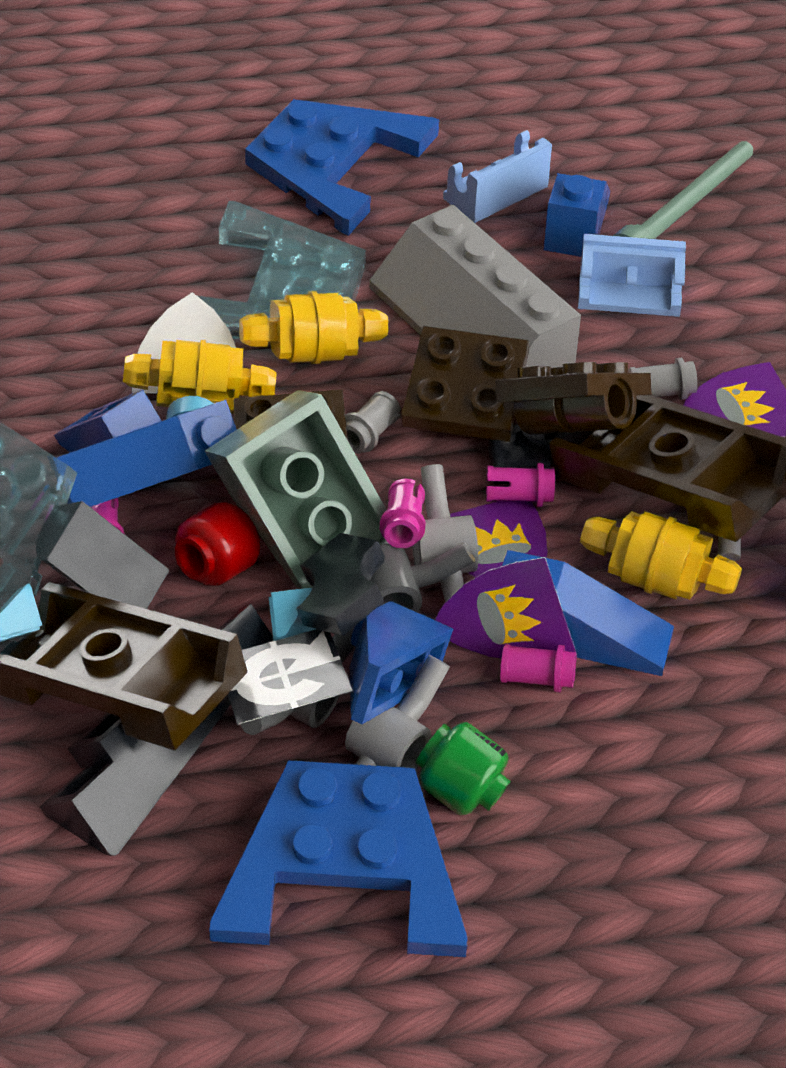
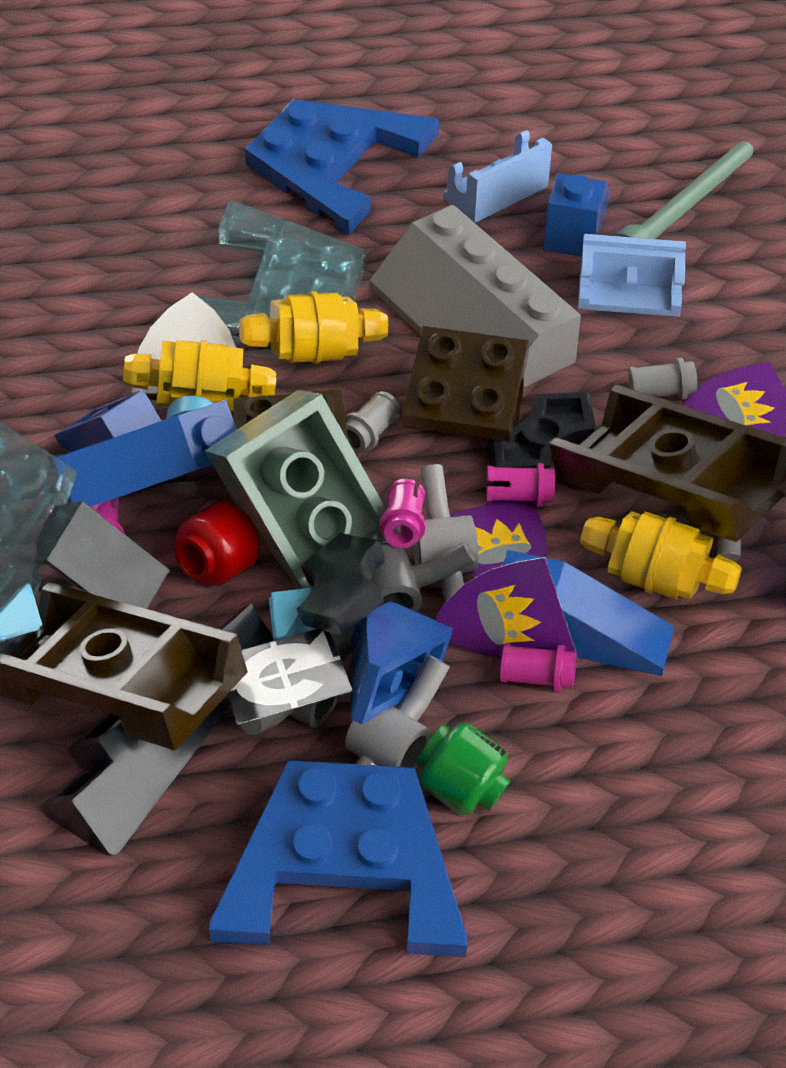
dark brown plate [496,362,652,435] -> none

